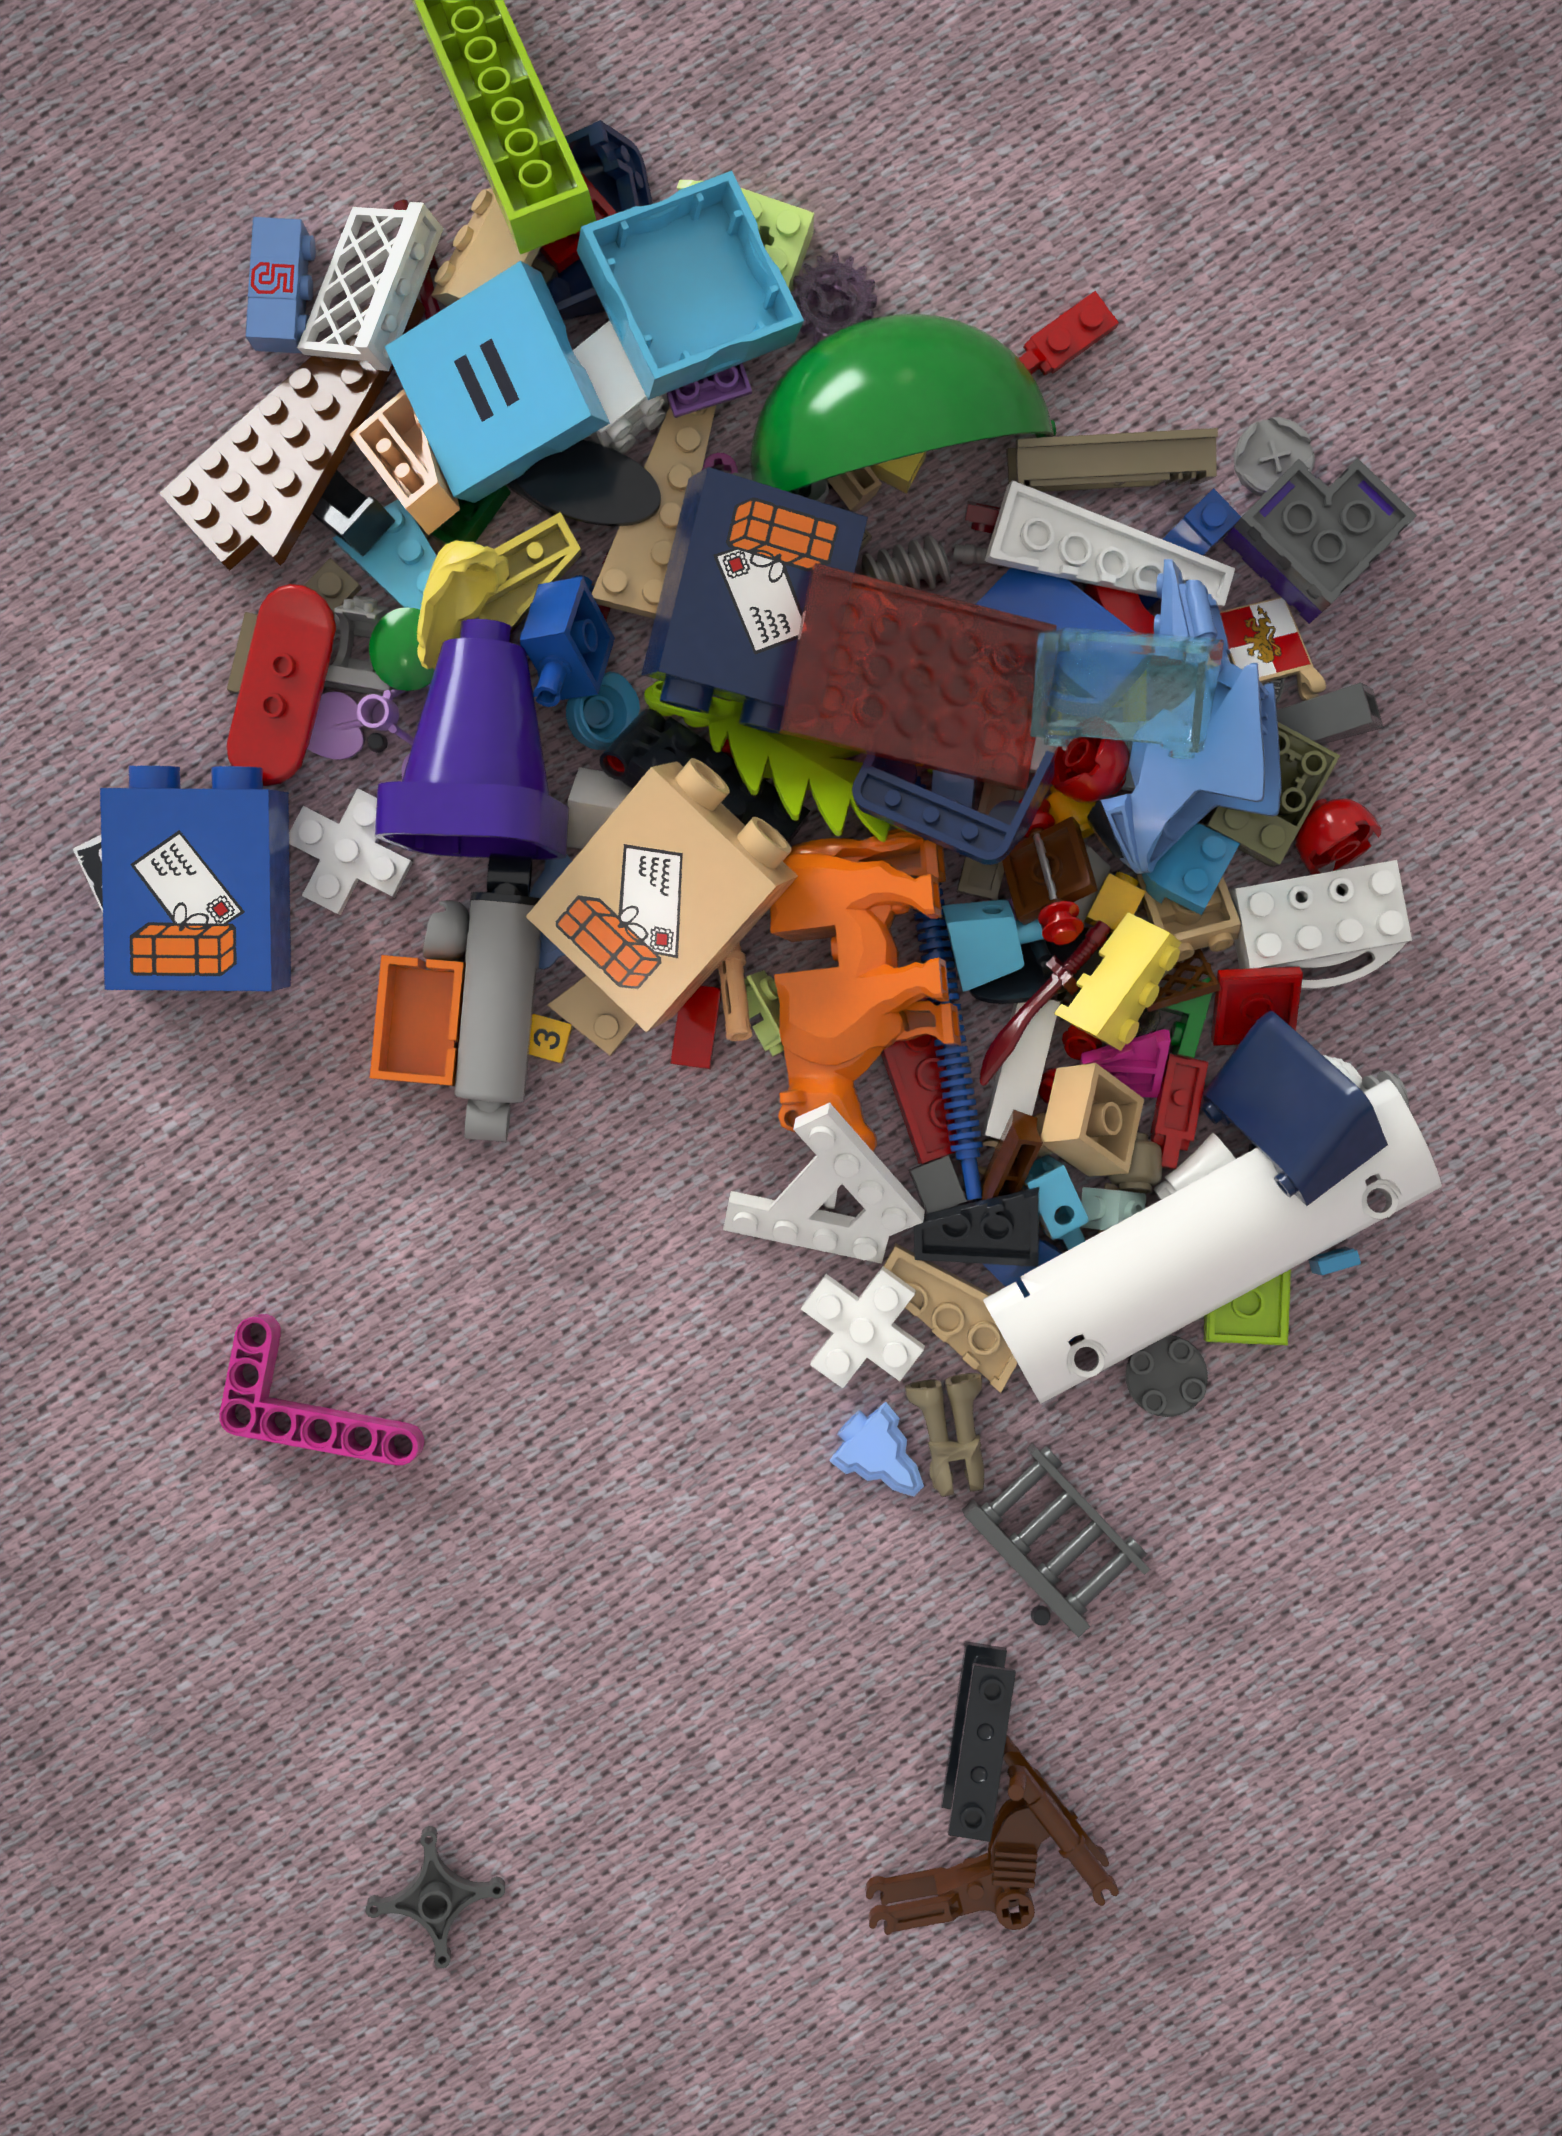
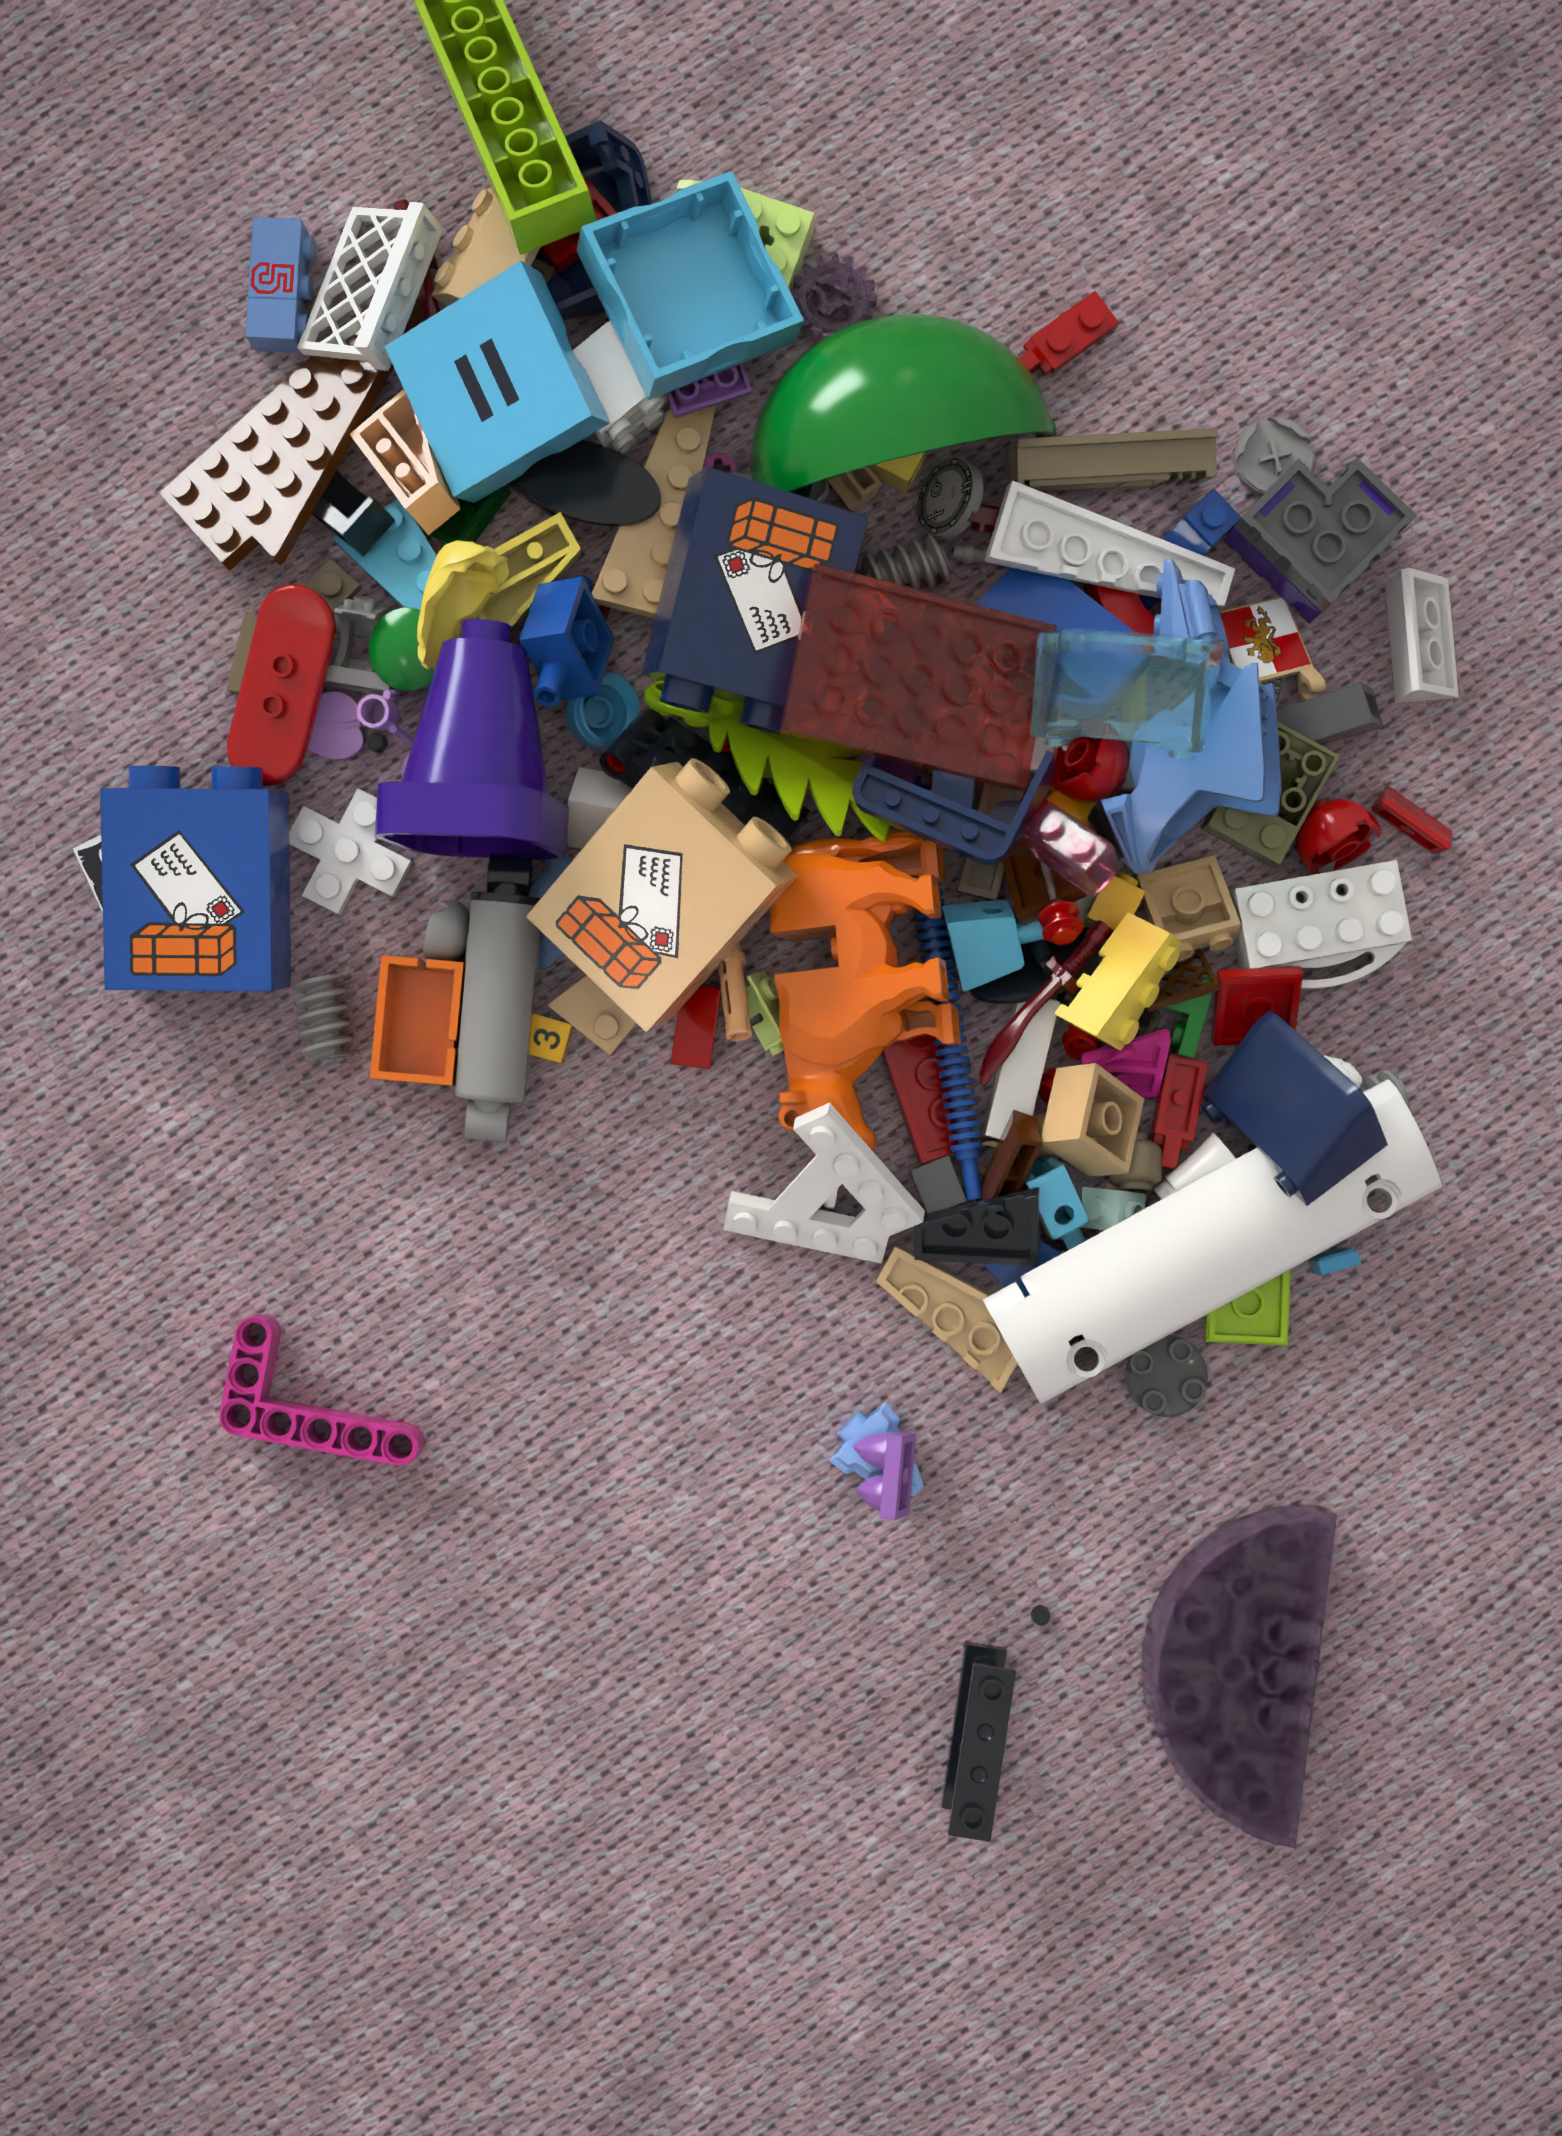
dark grey piece [365,1826,505,1968] -> none
white plate [801,1266,925,1388] -> none
reddish brown piece [865,1735,1119,1935] -> none
dark tan piece [905,1373,984,1497] -> none
dark grey fence [962,1443,1151,1638] -> none
dark azure slope [1141,823,1240,915] -> none
none -> light grey piece [293,974,354,1061]
none -> medium lavender tile [853,1430,916,1520]
none -> tile [916,456,984,540]
none -> clear pink brick [1022,802,1121,897]
none -> clear purple brick [1141,1504,1337,1849]
none -> red slope [1370,786,1452,855]
none -> white slope [1385,567,1459,703]

